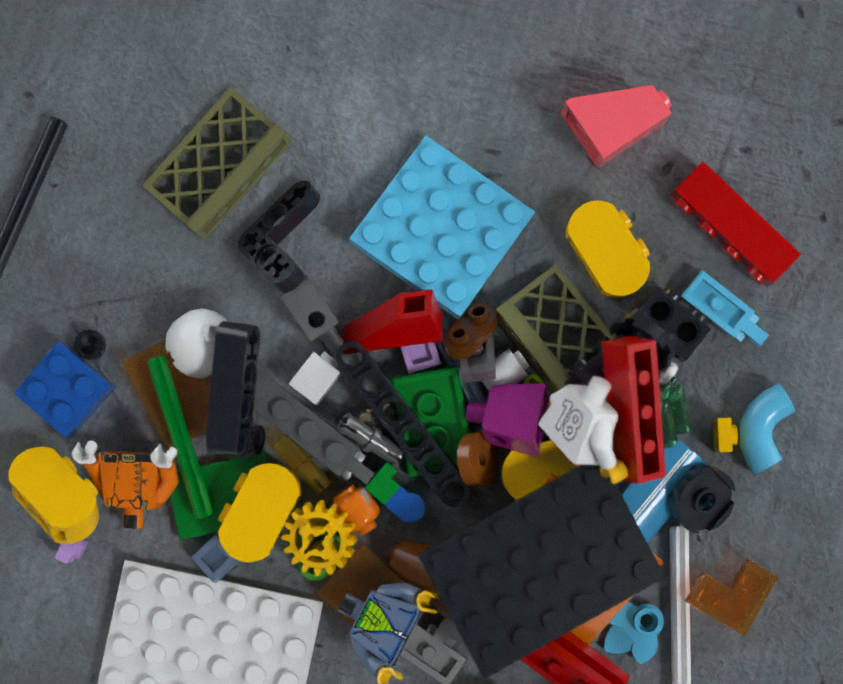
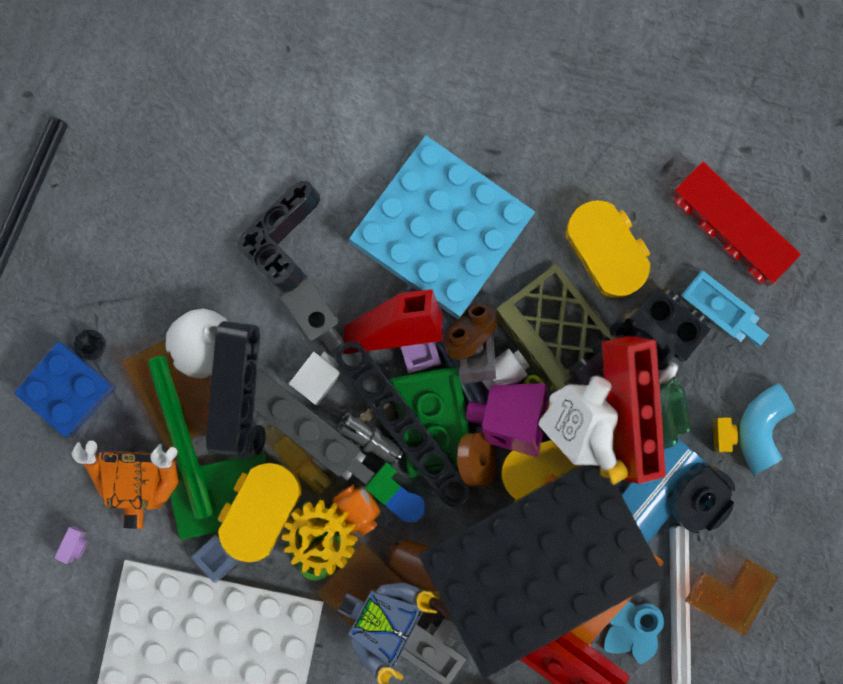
yellow brick [8,447,99,544] -> none
olive fence [142,86,293,241] -> none
coral slope [561,85,672,169] -> none

